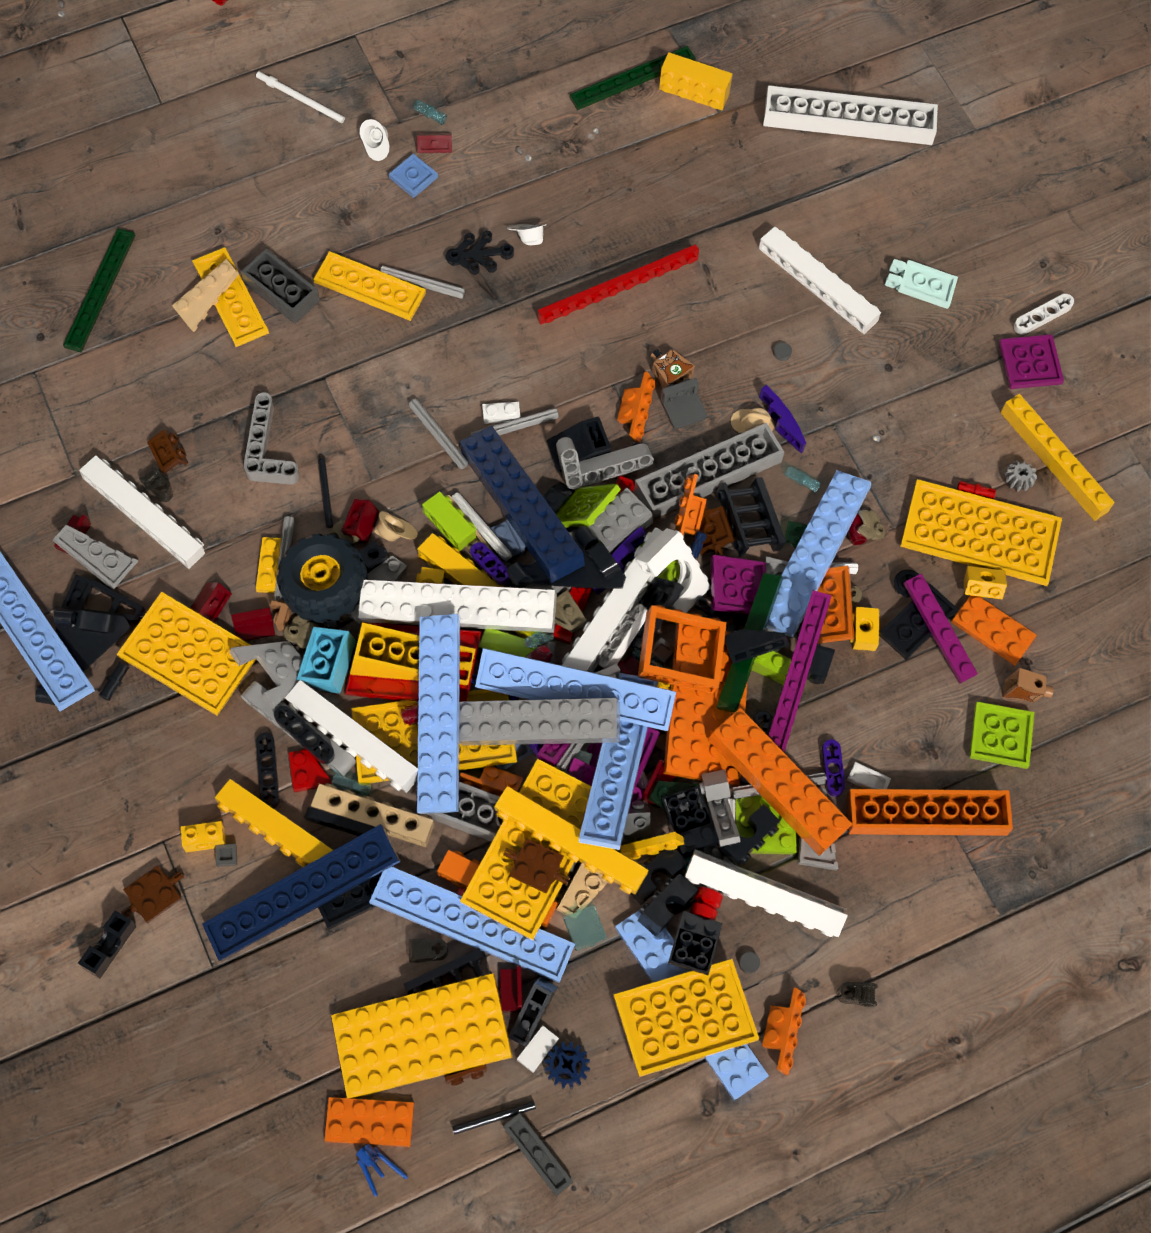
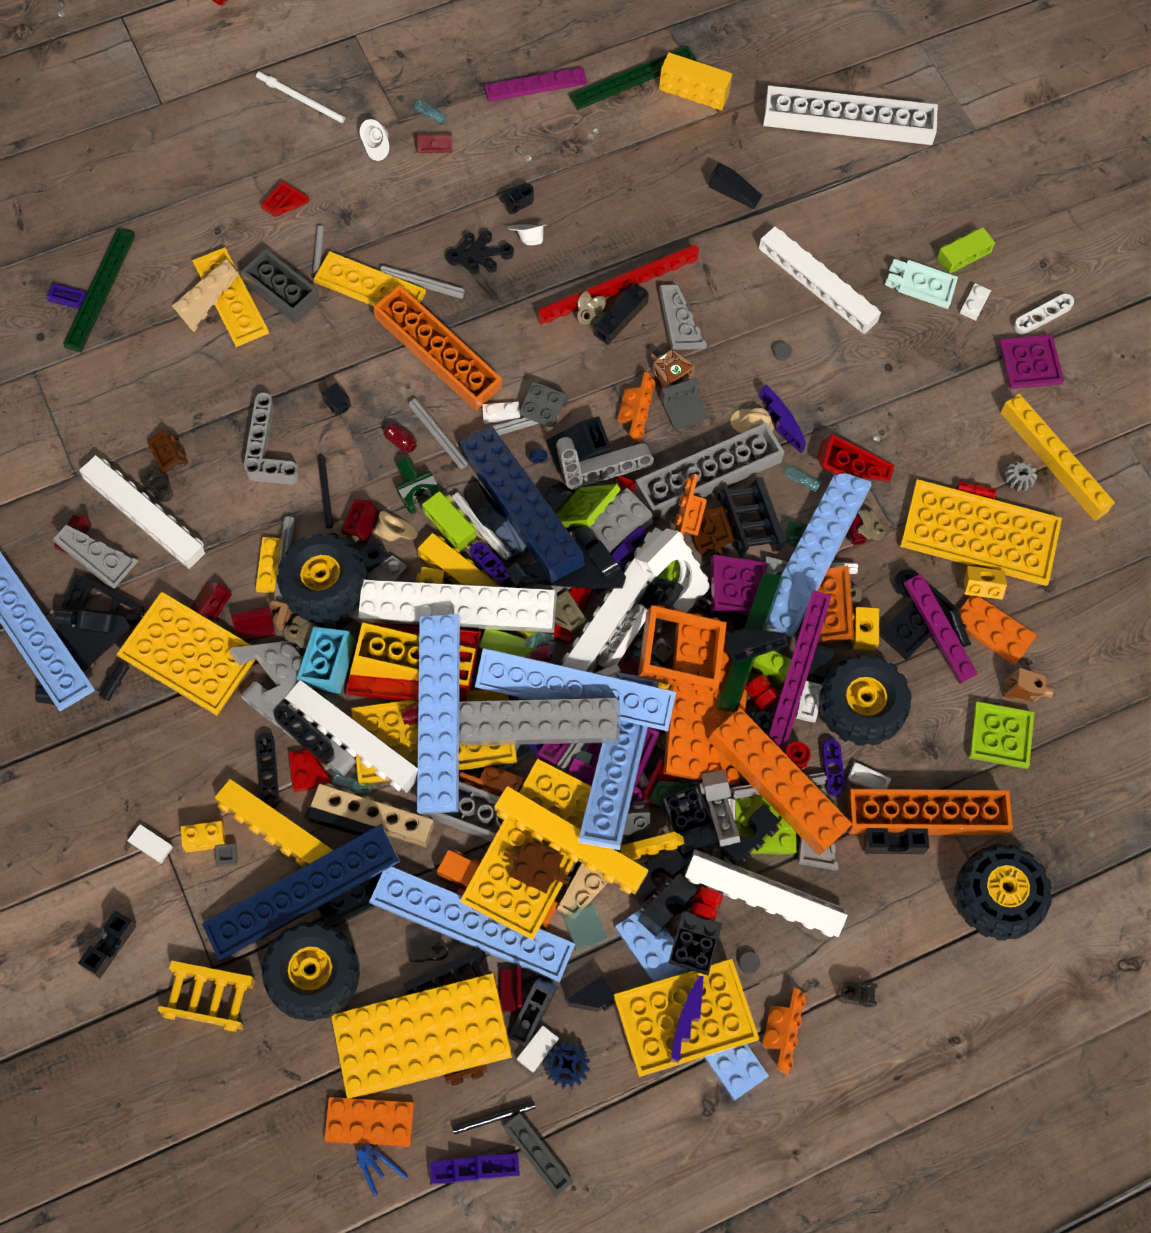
reddish brown plate [121,865,184,923] -> none
medium blue plate [389,154,438,198] -> none
dark blue axle [690,531,707,559] -> none
none -> dark purple tile [46,283,87,310]
none -> white tile [127,825,173,864]
none -> yellow fence [158,961,255,1032]
none -> red wing [261,181,310,217]
none -> black wheel [262,921,360,1021]
none -> light grey bar [313,226,324,274]
none -> black brick [322,383,351,416]
none -> orange brick [373,285,502,411]
none -> dark red head [384,423,417,454]
none -> dark green connector [395,458,439,514]
none -> dark purple slope [428,1153,520,1185]
none -> black slope [464,481,507,532]
none -> magenta plate [484,67,587,102]
none -> black piece [500,183,534,214]
none -> dark grey bracket [520,381,568,428]
none -> dark blue tile [529,450,548,463]
none -> black slope [567,976,615,1012]
none -> dark tan plate [577,291,606,325]
none -> black brick [594,283,649,345]
none -> light grey wing [659,285,707,350]
none -> dark purple slope [670,976,704,1063]
none -> black slope [709,163,762,209]
none -> red wheel [745,675,781,711]
none -> red wheel [785,742,811,772]
none -> white plate [796,681,822,723]
none -> red wedge [817,434,894,482]
none -> black wheel [819,654,912,746]
none -> black arch [864,828,929,854]
none -> lime brick [937,227,995,274]
none -> black pin [947,608,971,647]
none -> black wheel [954,844,1052,941]
none -> white plate [960,283,991,321]

